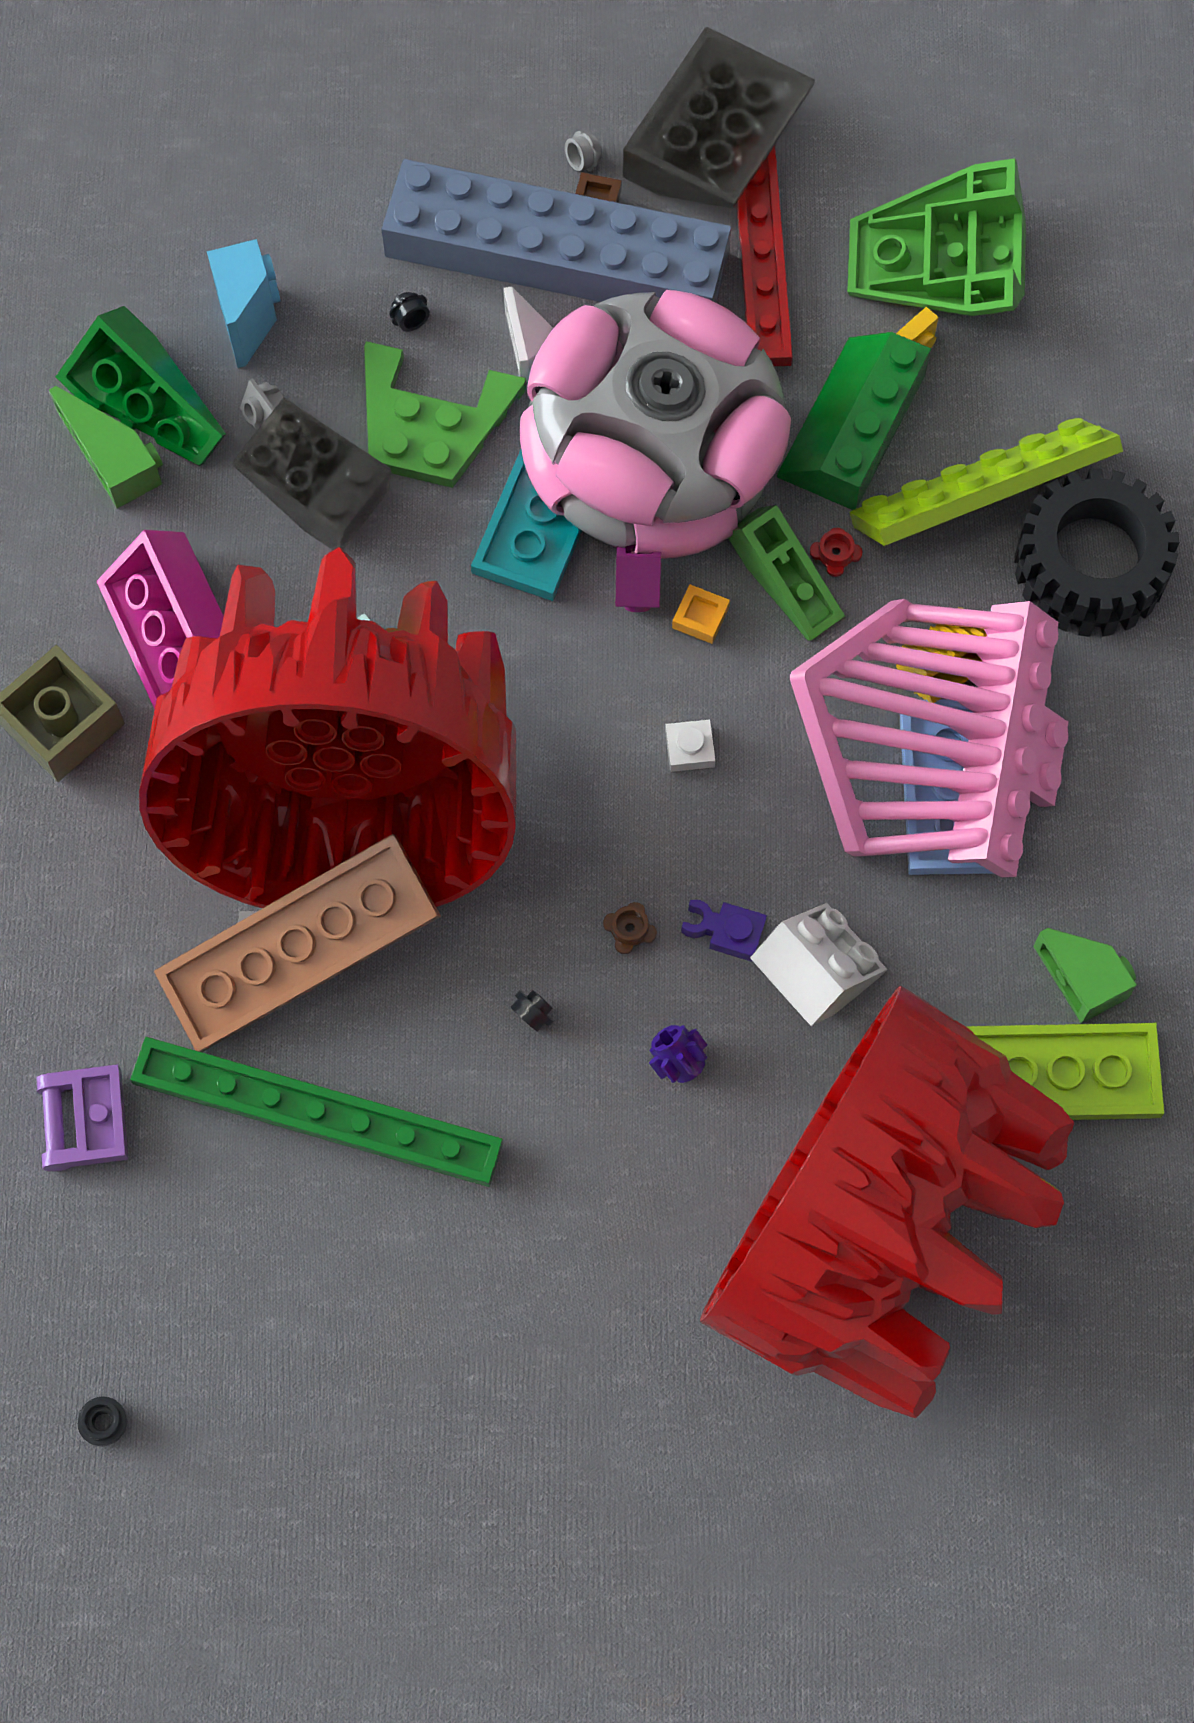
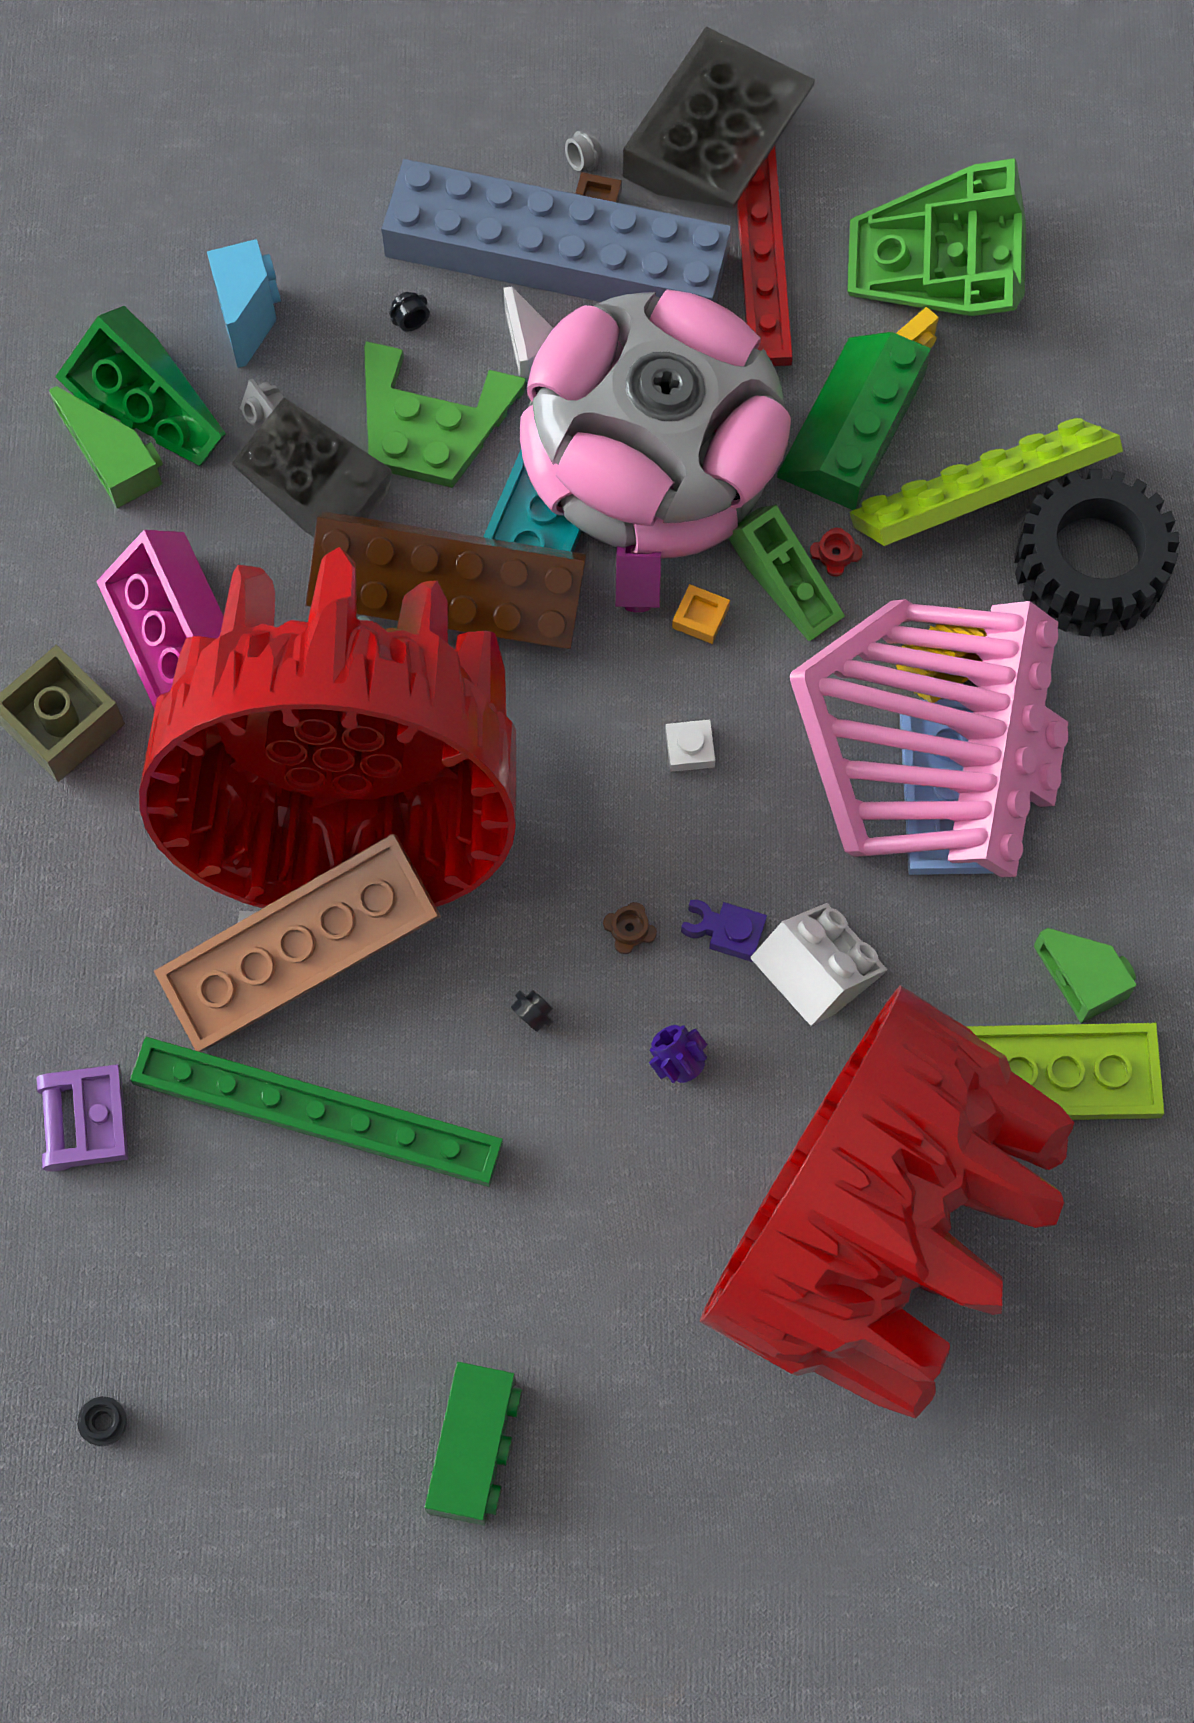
none -> reddish brown brick [305,511,587,649]
none -> green brick [424,1361,523,1526]

